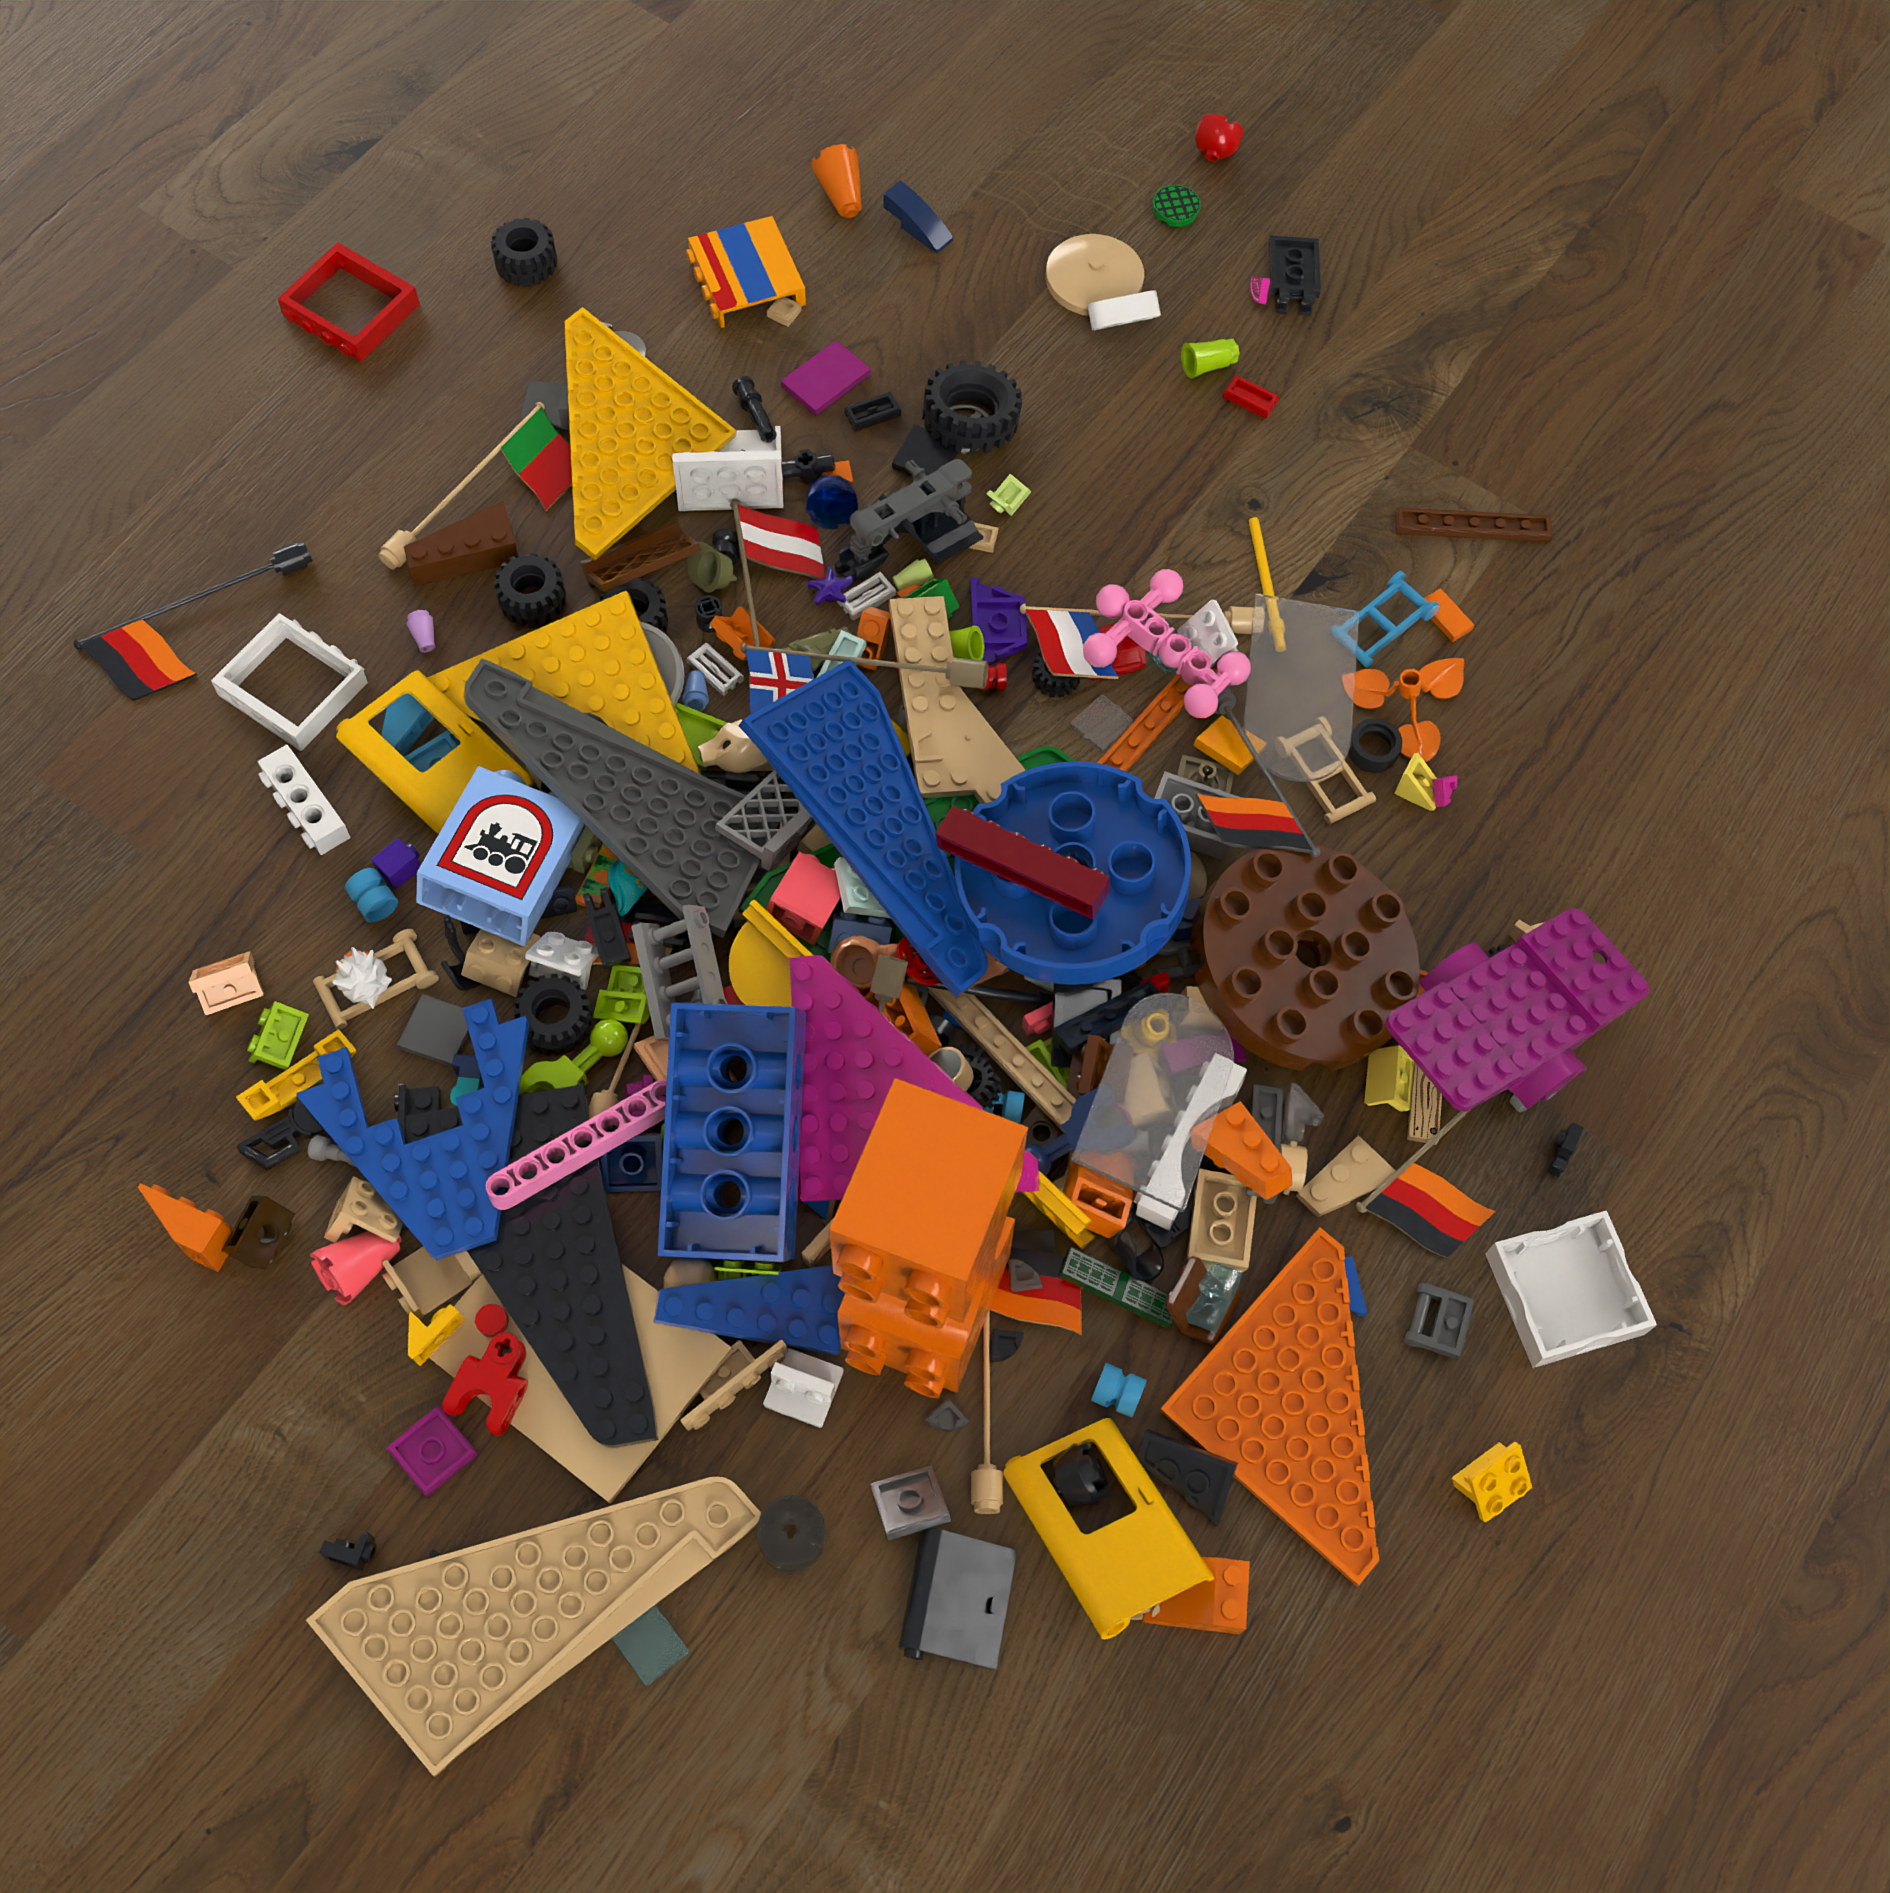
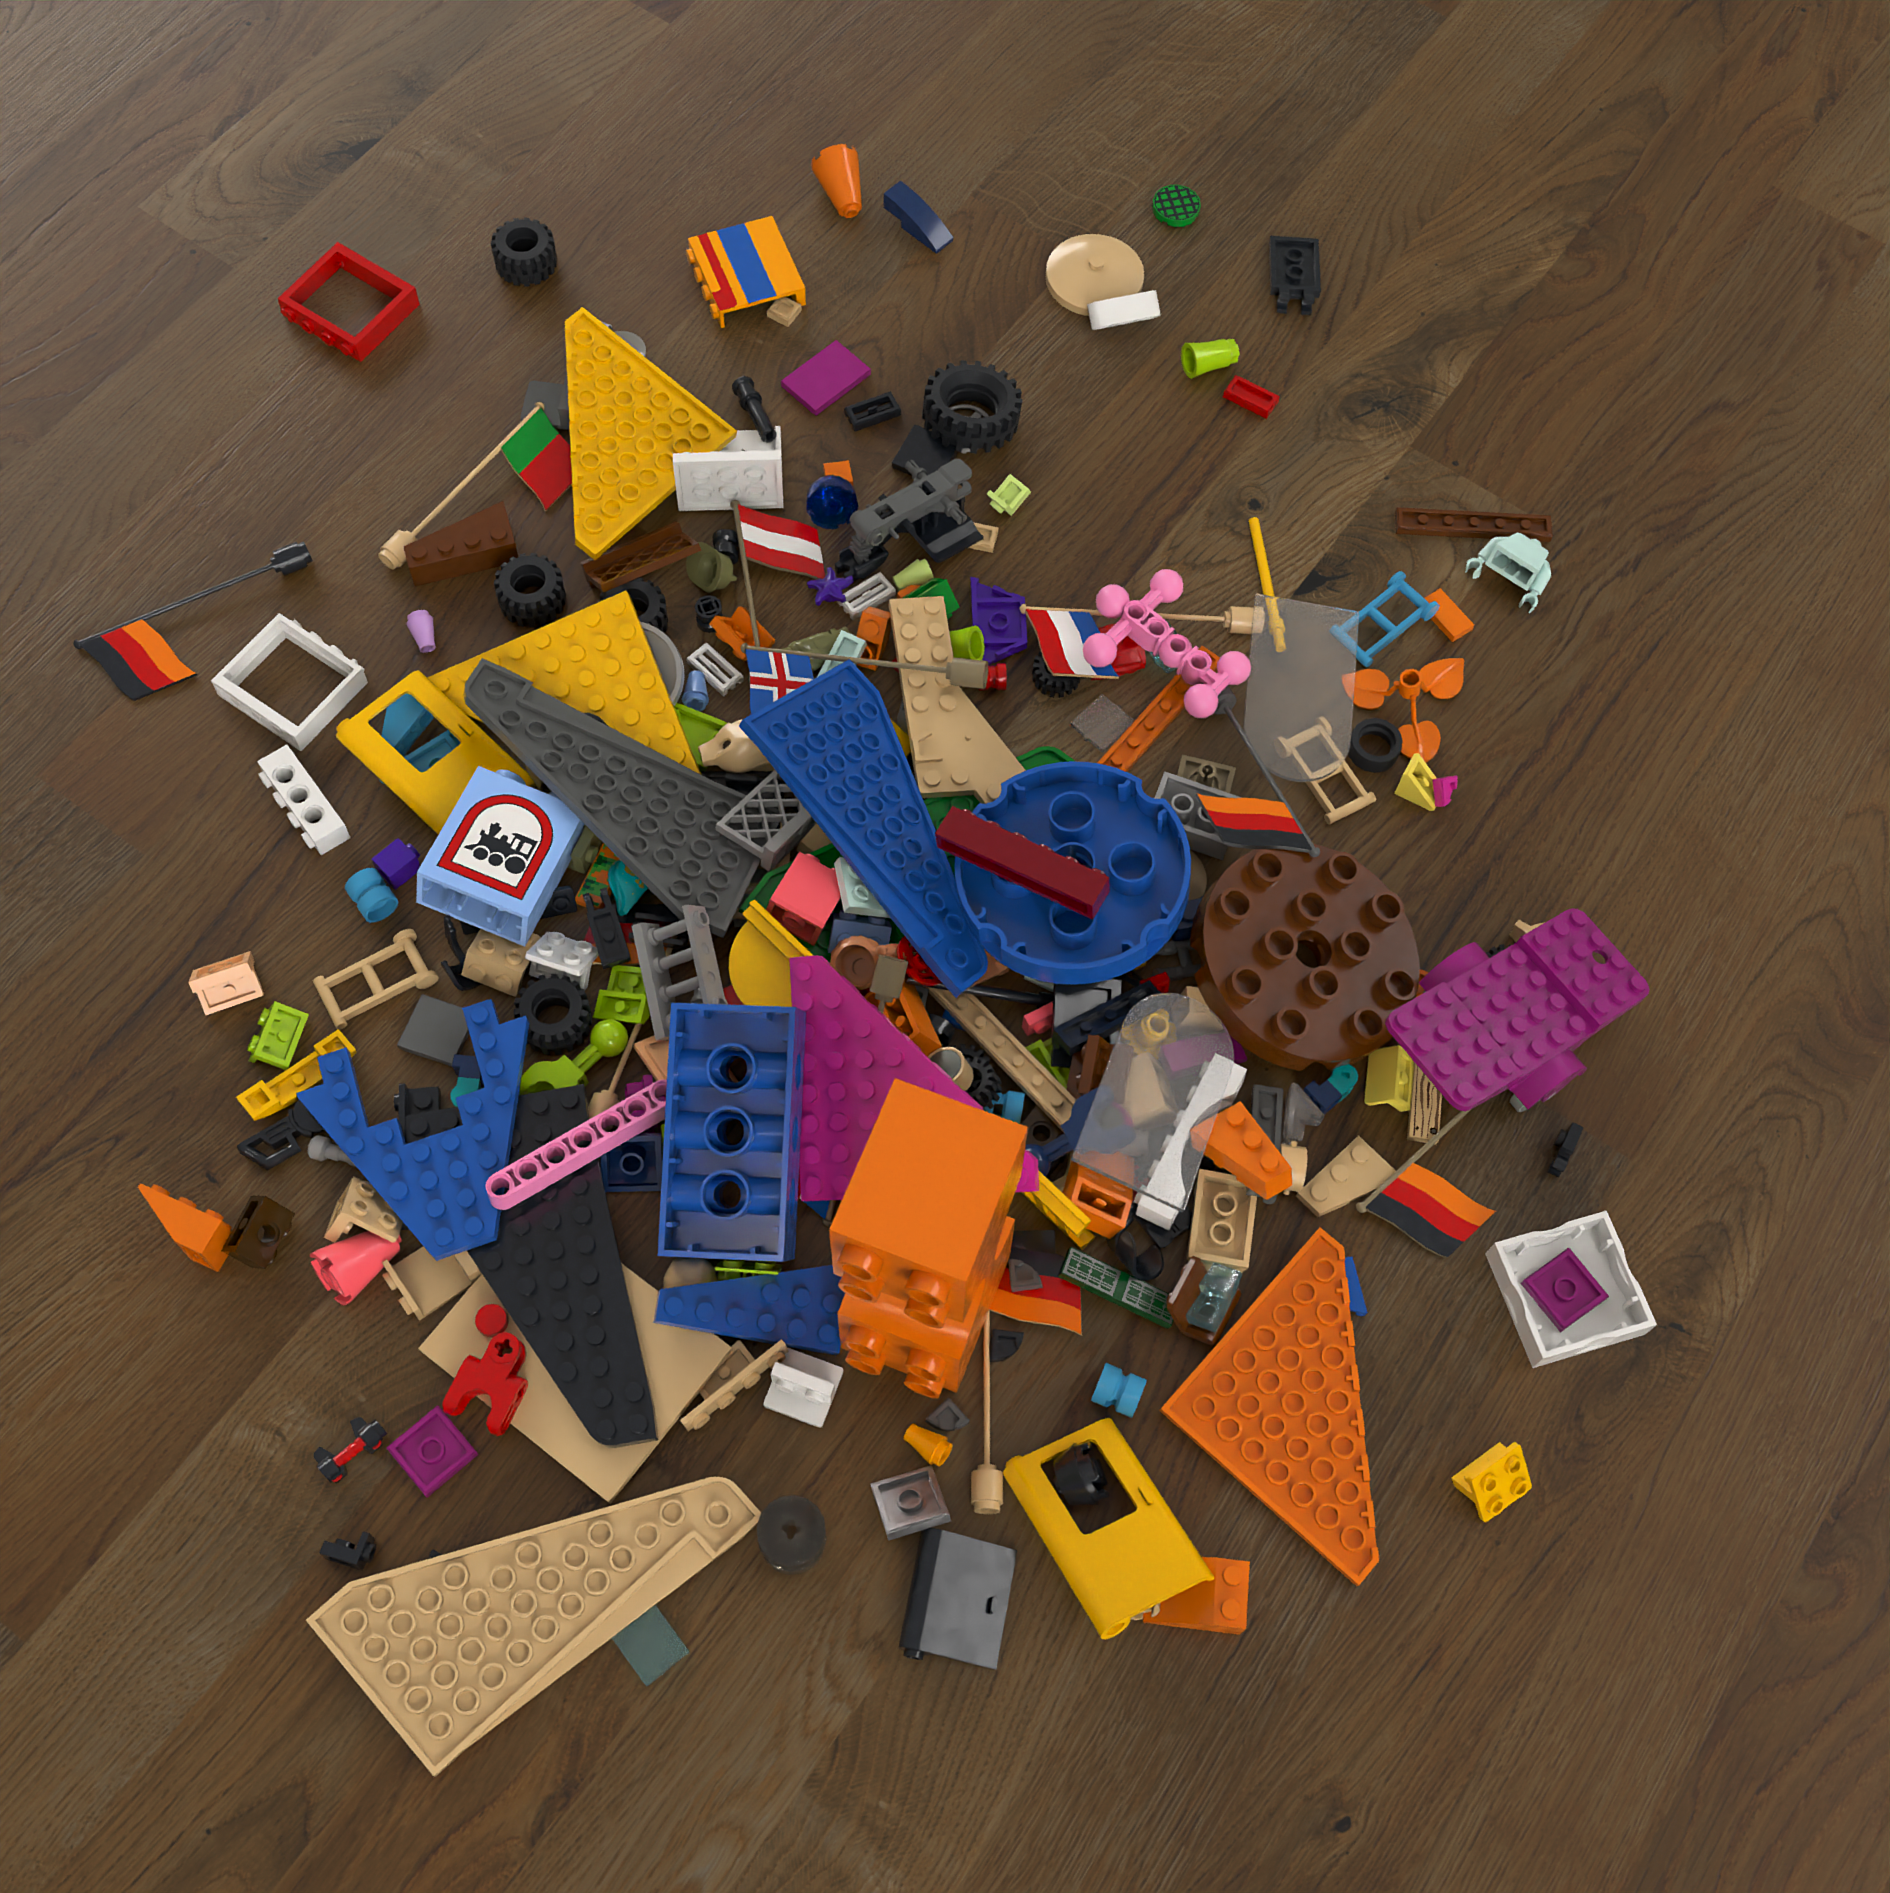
white hair [332,947,392,1009] -> none
yellow slope [408,1304,466,1366] -> none
black axle [781,449,836,483] -> none
tan tile [802,1218,834,1268] -> none
black wing [1137,1429,1238,1526] -> none
white bracket [1177,600,1238,669] -> none
light orange tile [1193,715,1267,775] -> none
red cylinder [1194,114,1244,161] -> none
dark pink tile [1250,276,1270,304] -> none
dark grey plate [1404,1283,1474,1359] -> none
none -> black piece [314,1417,387,1483]
none -> light orange cone [903,1423,953,1466]
none -> leg [1300,1064,1358,1119]
none -> light aqua torso [1465,533,1551,613]
none -> magenta tile [1521,1248,1609,1333]

